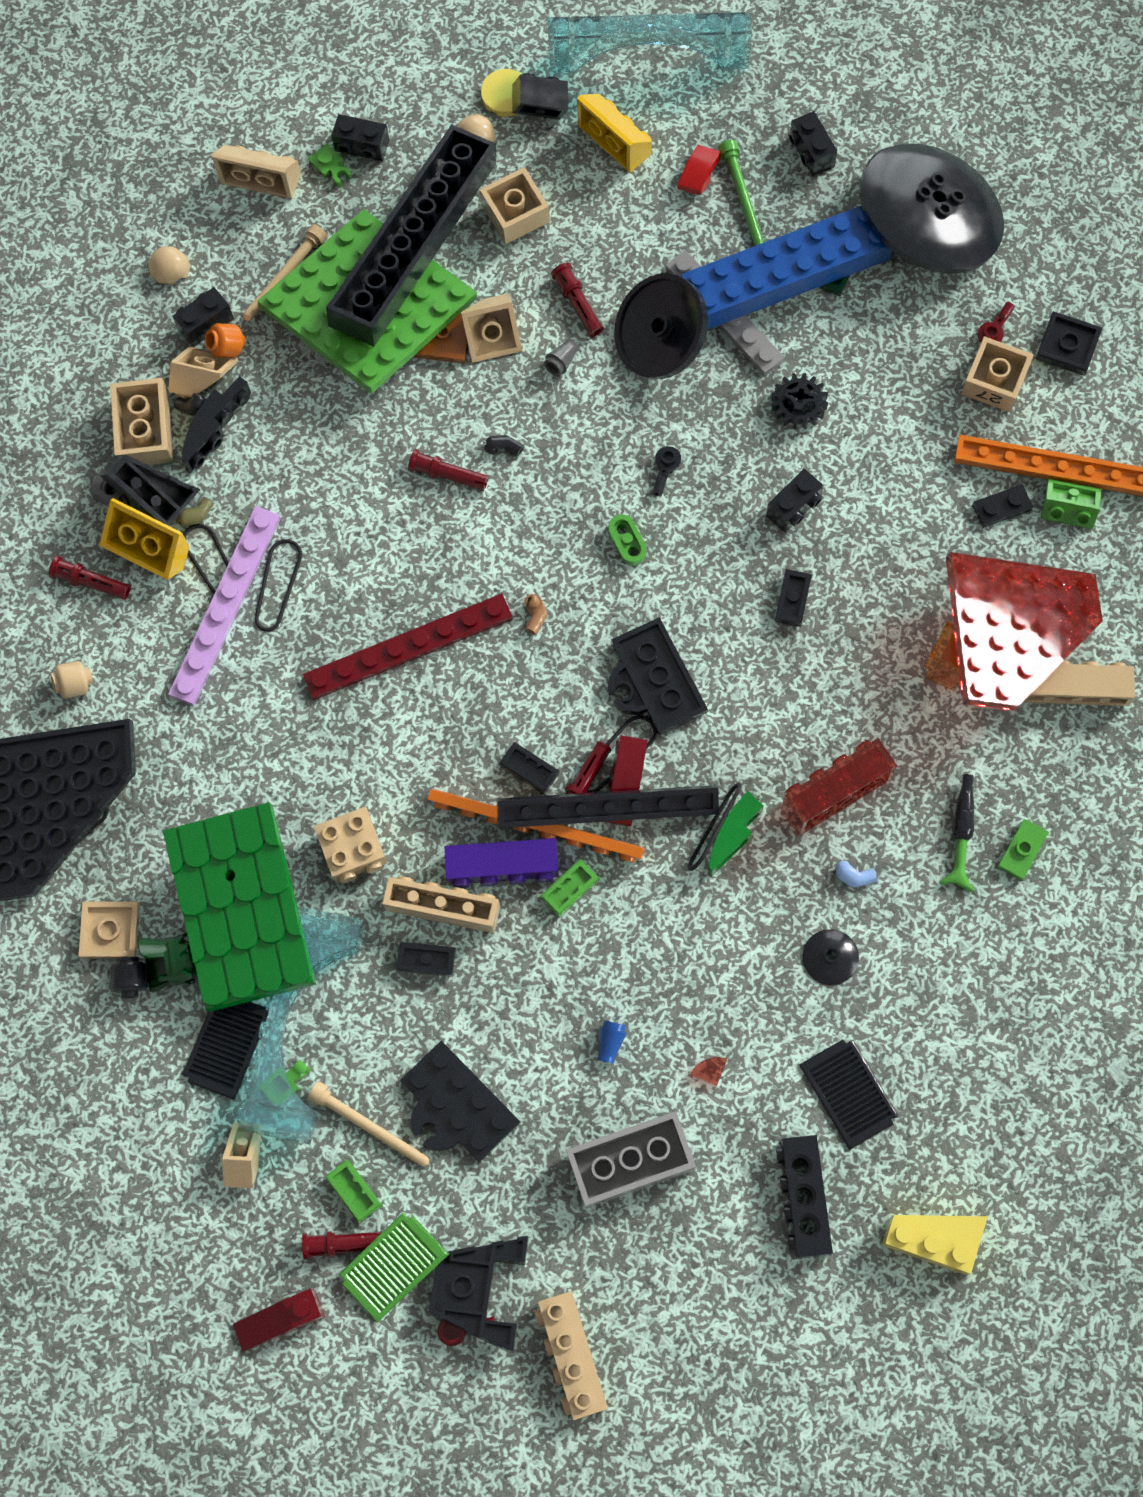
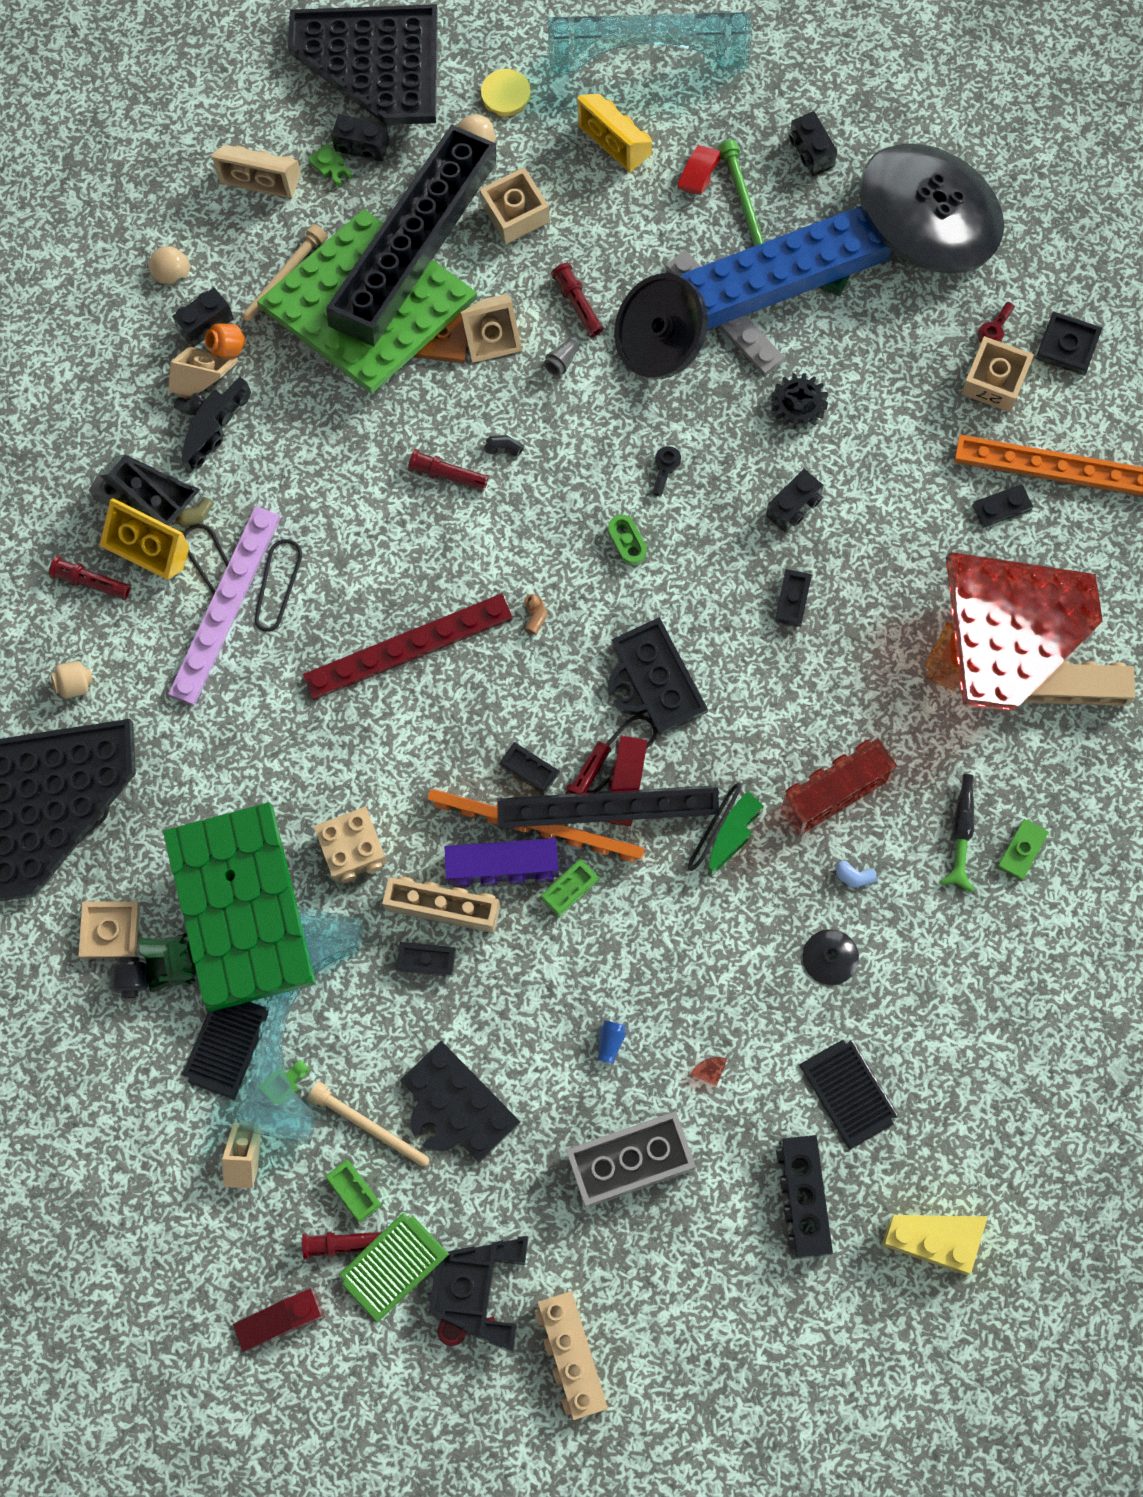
tan brick [110,378,174,465] -> none
black brick [512,73,568,119] -> none
bright green bracket [1041,478,1101,529] -> none
none -> black plate [288,4,438,125]

